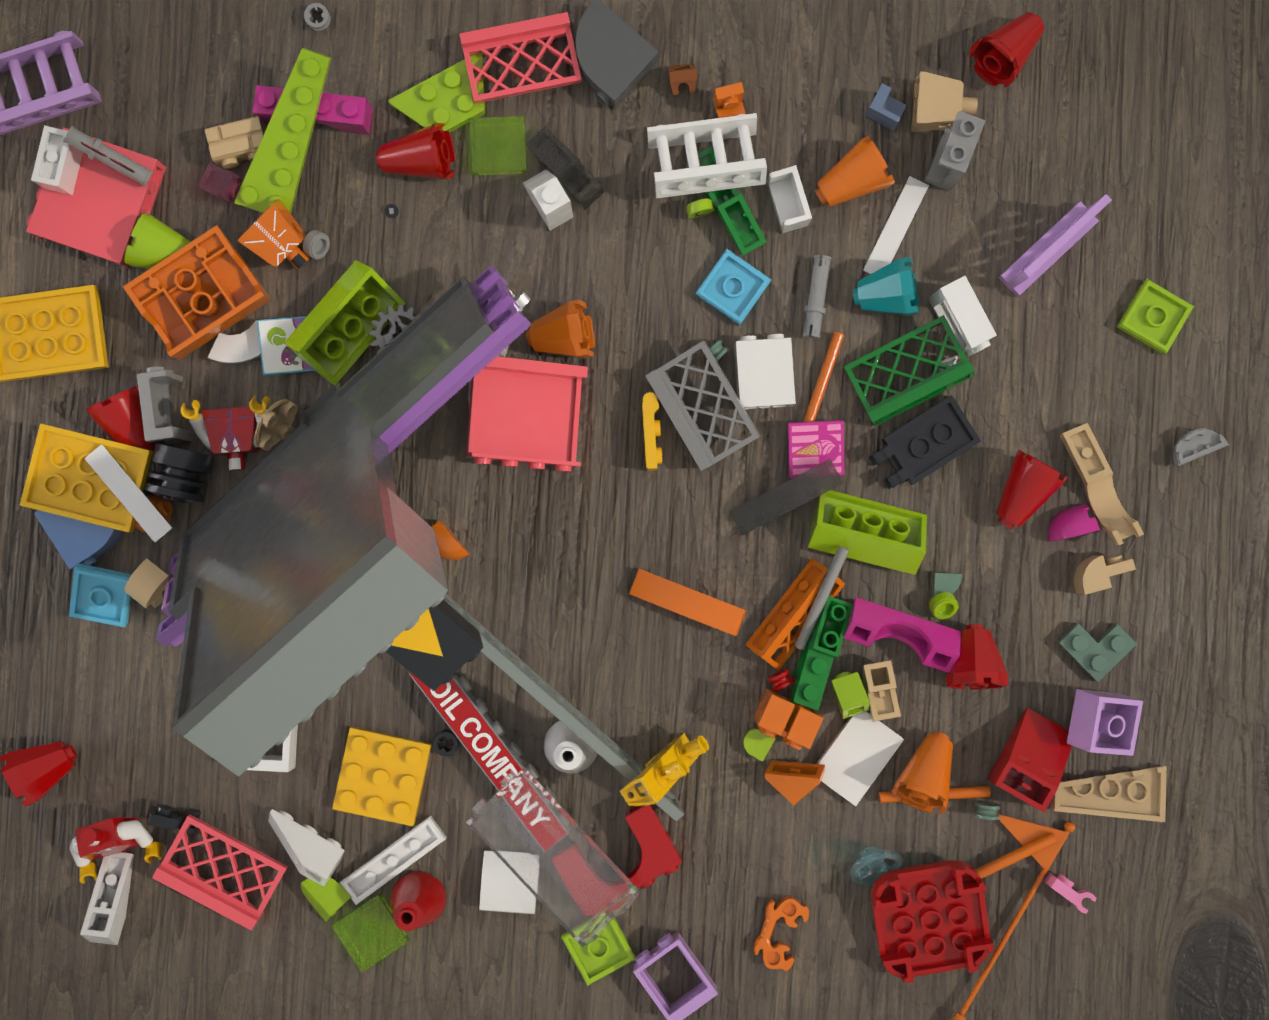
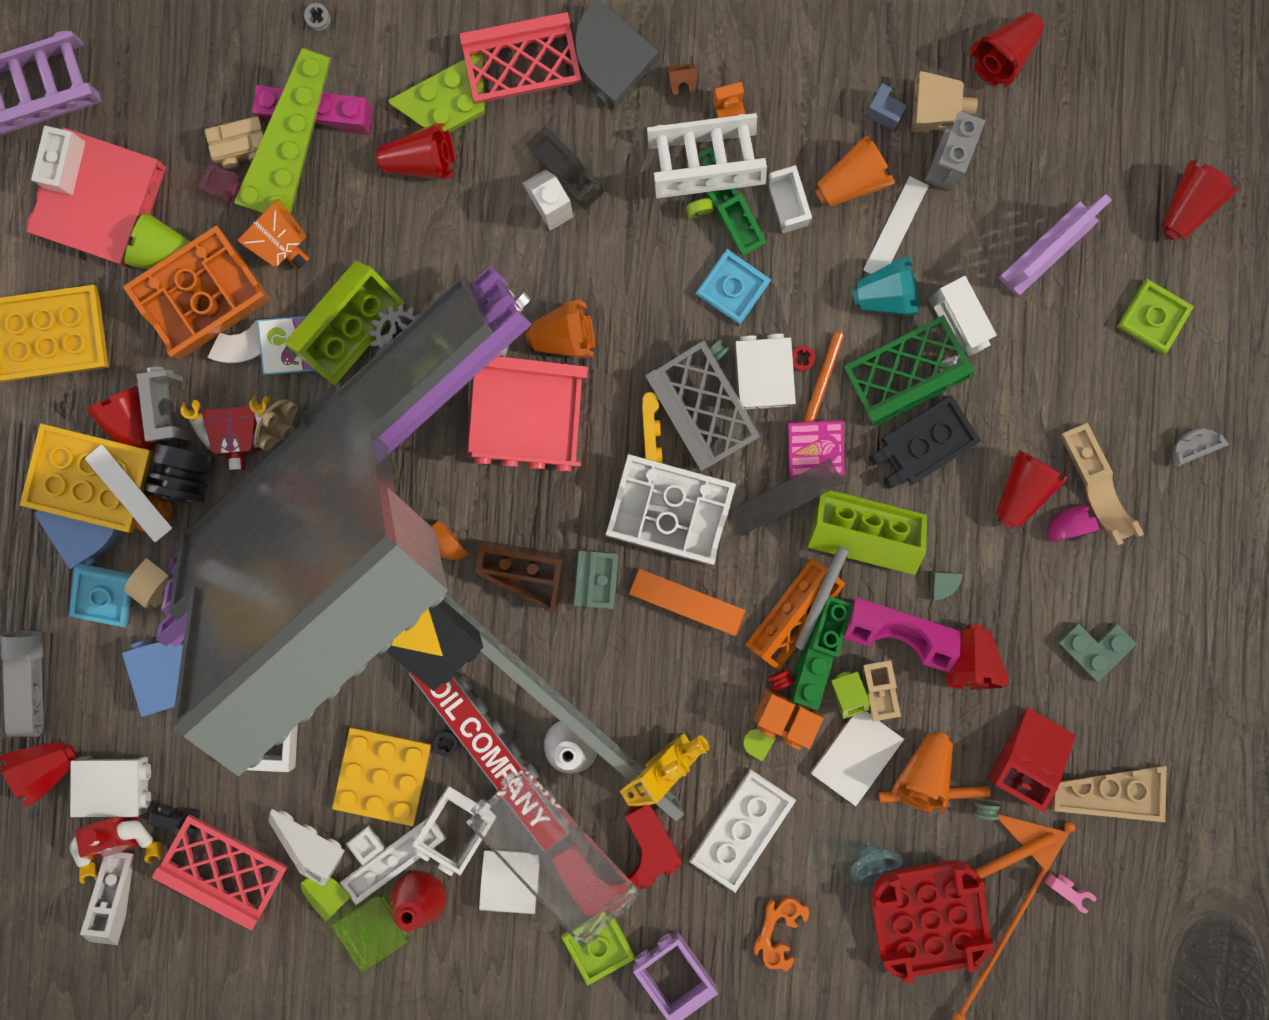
light grey pin [63,126,153,187] -> none
light grey tile [303,230,330,260] -> none
black piece [385,204,399,218] -> none
clear neon green plate [469,116,527,175] -> none
orange slope [765,760,825,806] -> none
light grey pin [803,255,831,340] -> none
lime tile [929,592,959,620] -> none
lavender brick [1067,689,1143,756] -> none
tan brick [1074,555,1136,595] -> none
none -> light grey beam [0,631,44,737]
none -> white panel [70,756,151,817]
none -> medium blue brick [122,640,184,717]
none -> white tile [346,825,386,866]
none -> white window [412,786,496,876]
none -> reddish brown wedge [475,540,565,614]
none -> sand green plate [574,551,619,609]
none -> white piece [606,454,736,566]
none -> white tile [689,768,796,893]
none -> red bush [792,346,815,372]
none -> red cone [1161,160,1239,241]

